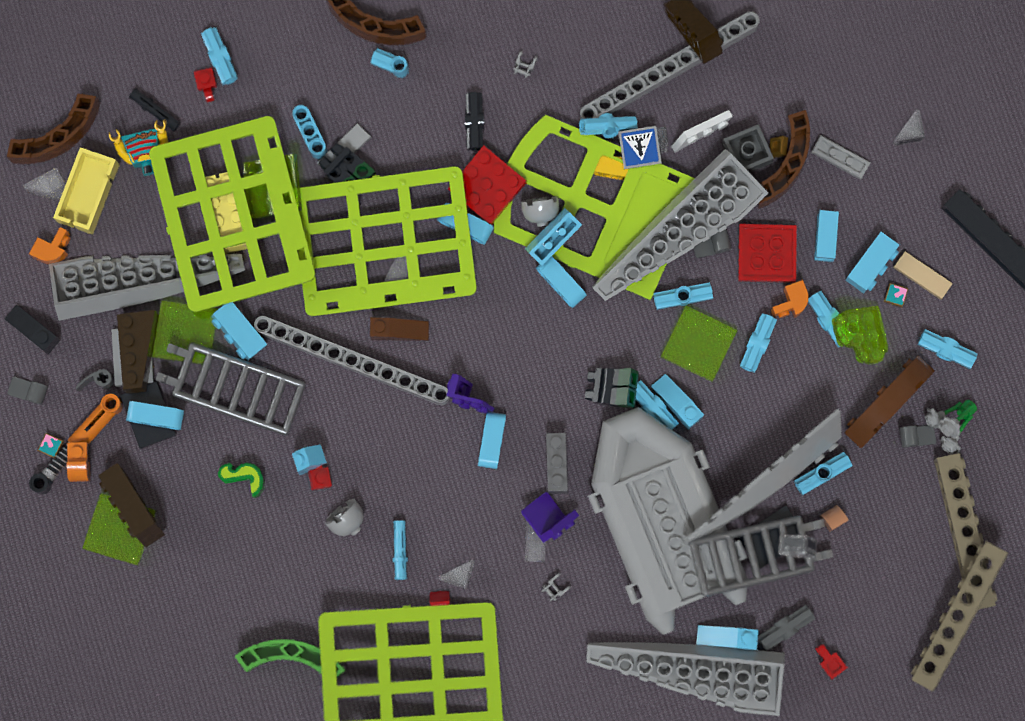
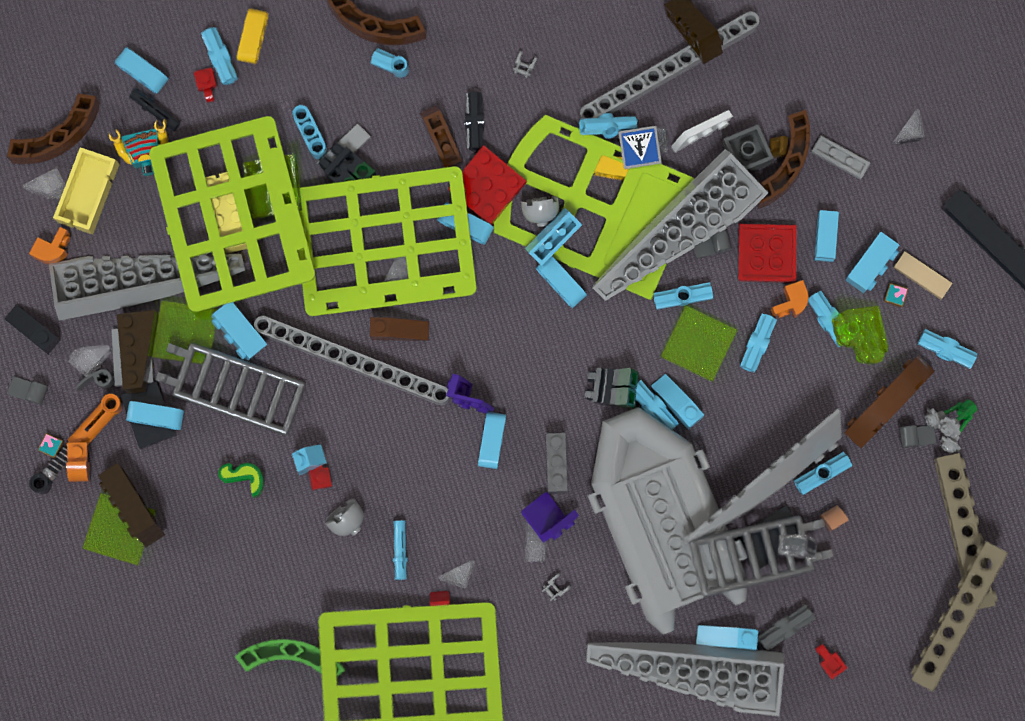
none -> clear slope [68,345,113,377]
none -> medium azure beam [114,47,169,94]
none -> yellow beam [237,8,268,64]
none -> reddish brown slope [419,106,462,168]

